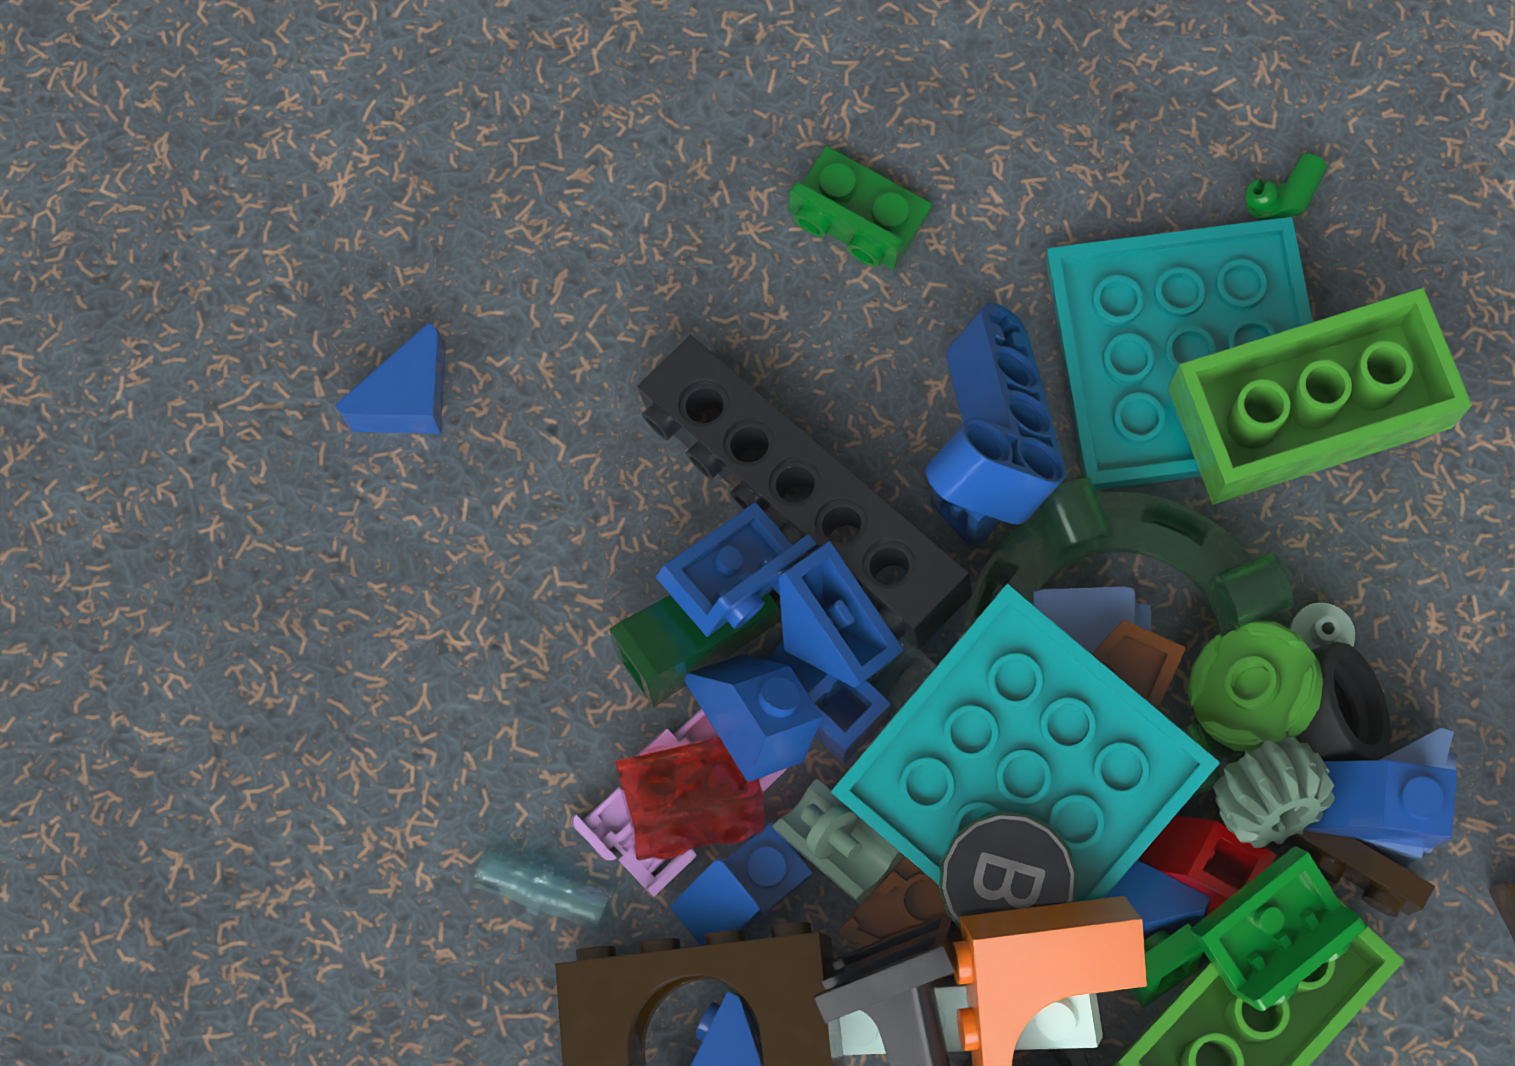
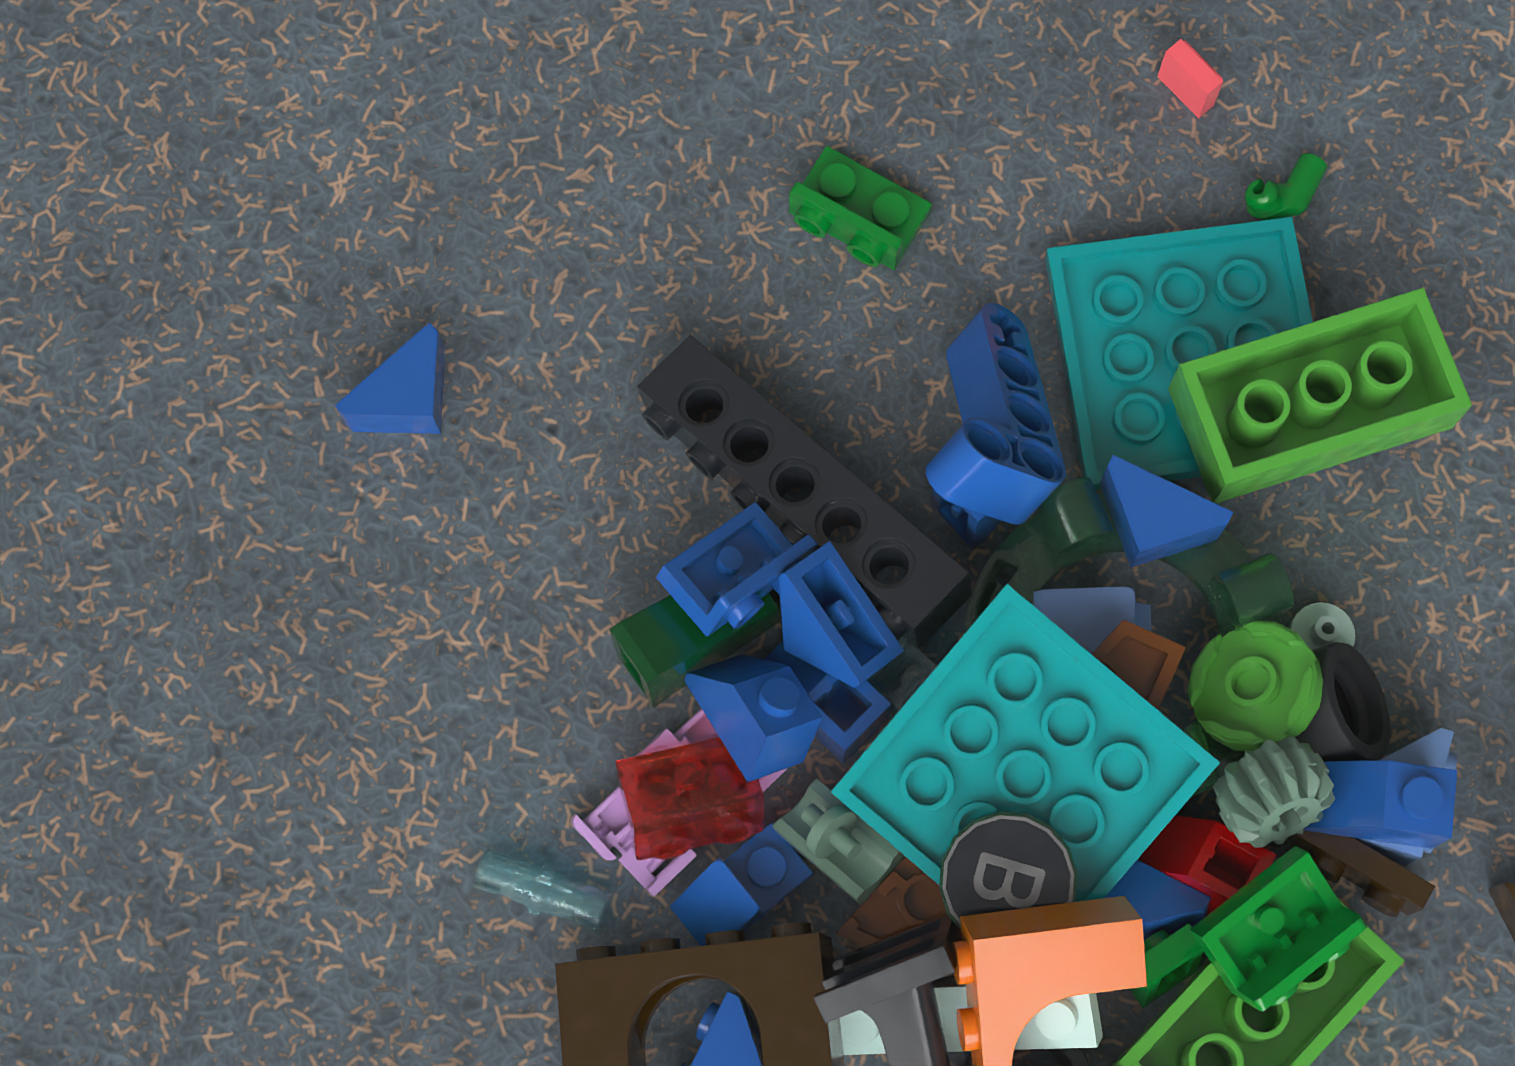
none -> blue slope [1100,455,1233,568]
none -> coral tile [1157,39,1223,118]

